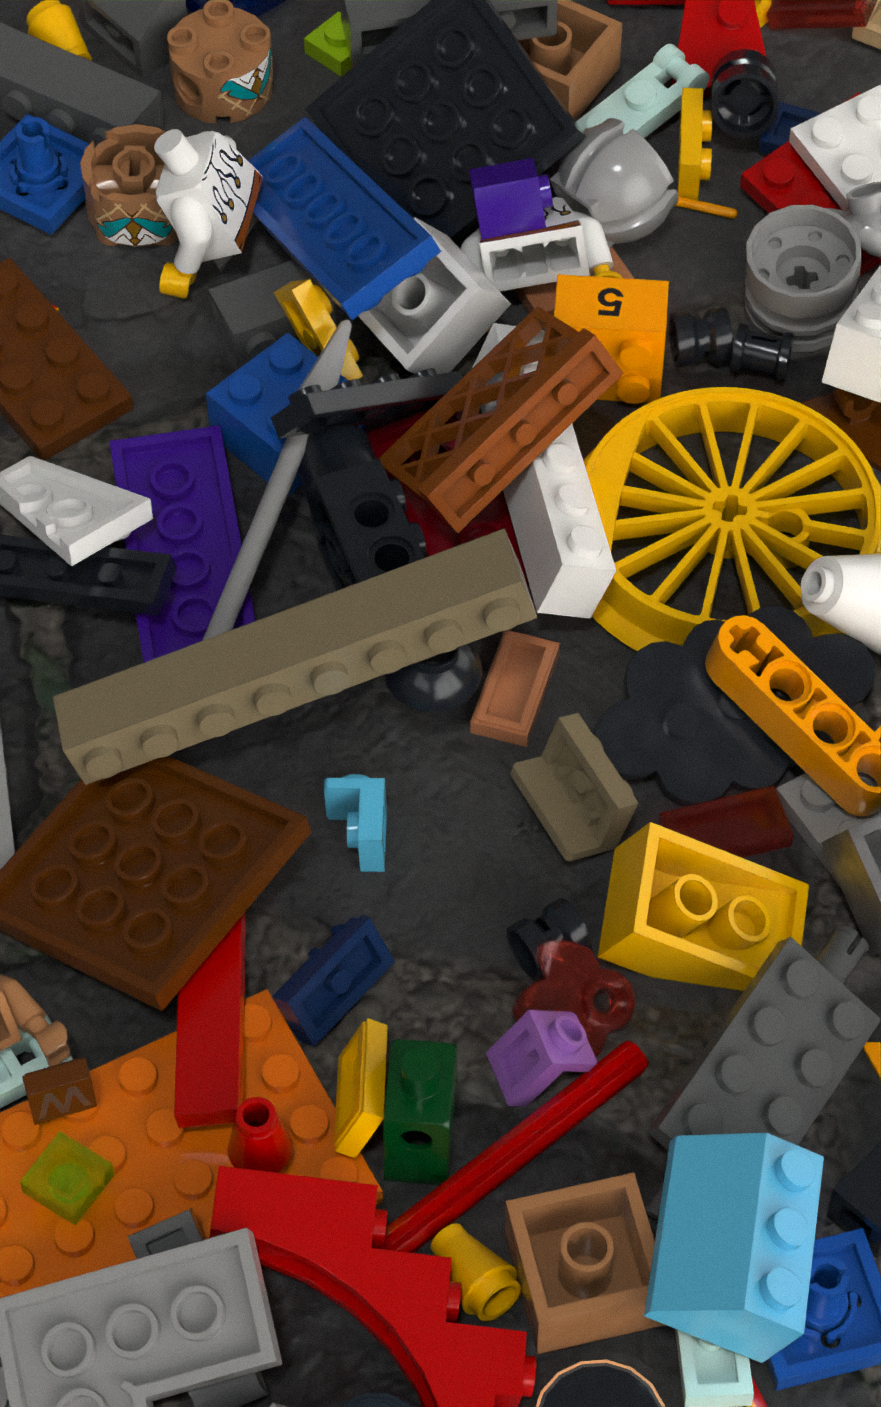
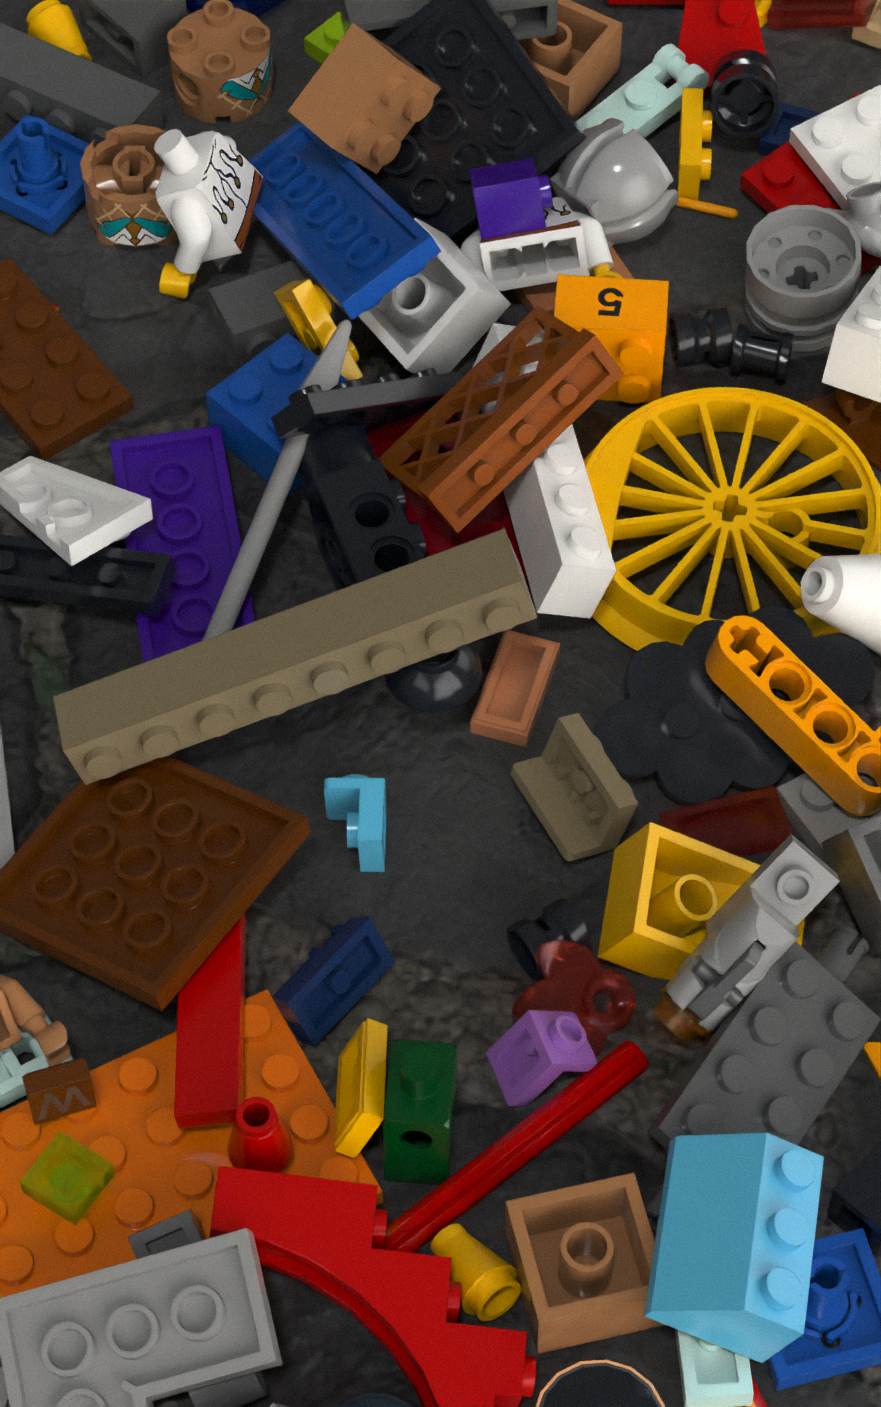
none -> medium nougat brick [288,23,441,174]
none -> light grey plate [653,834,840,1043]

